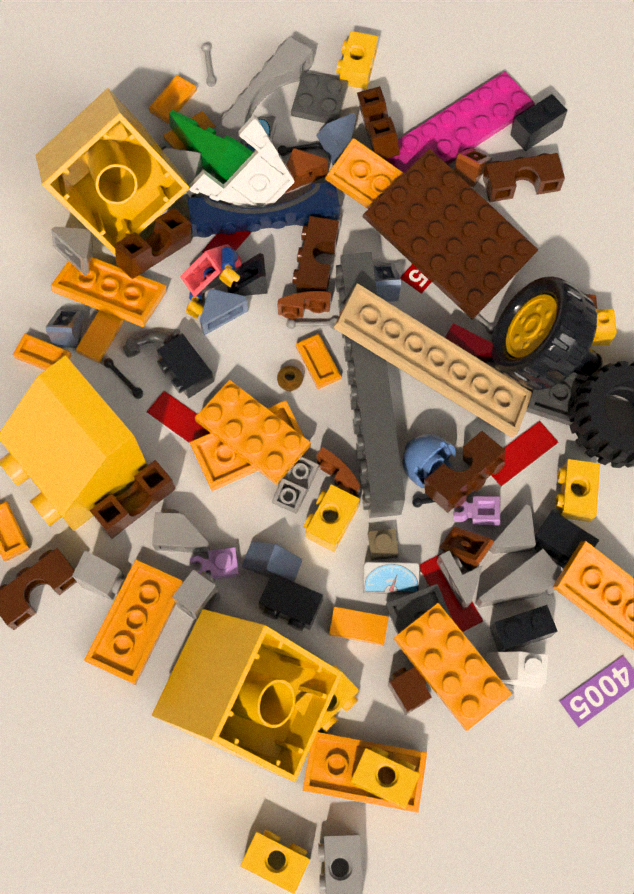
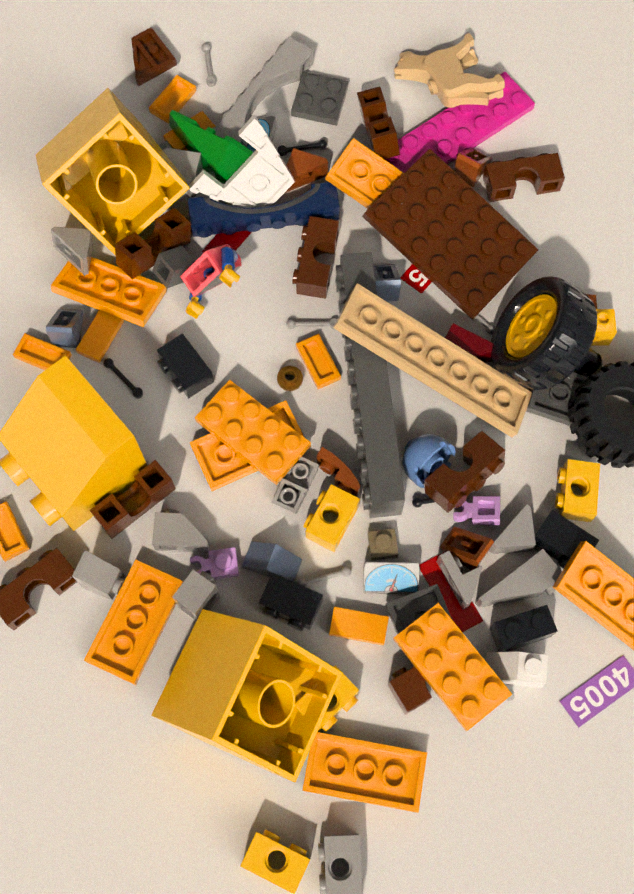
dark grey piece [123,329,180,358] -> none
red sticker [147,391,210,442] -> none
sand blue slope [200,289,248,335] -> none
black slope [228,253,267,296] -> none
dark orange slope [277,291,331,319] -> none
sand blue slope [316,113,356,165] -> none
yellow brick [336,31,378,89] -> none
yellow brick [350,746,420,809] -> none
red sticker [491,421,559,486] -> none
black brick [510,94,568,152] -> none
none -> reddish brown wing [131,27,177,86]
none -> dark grey brick [152,246,195,288]
none -> light grey hinge [295,566,351,586]
none -> tan animal [393,33,505,108]

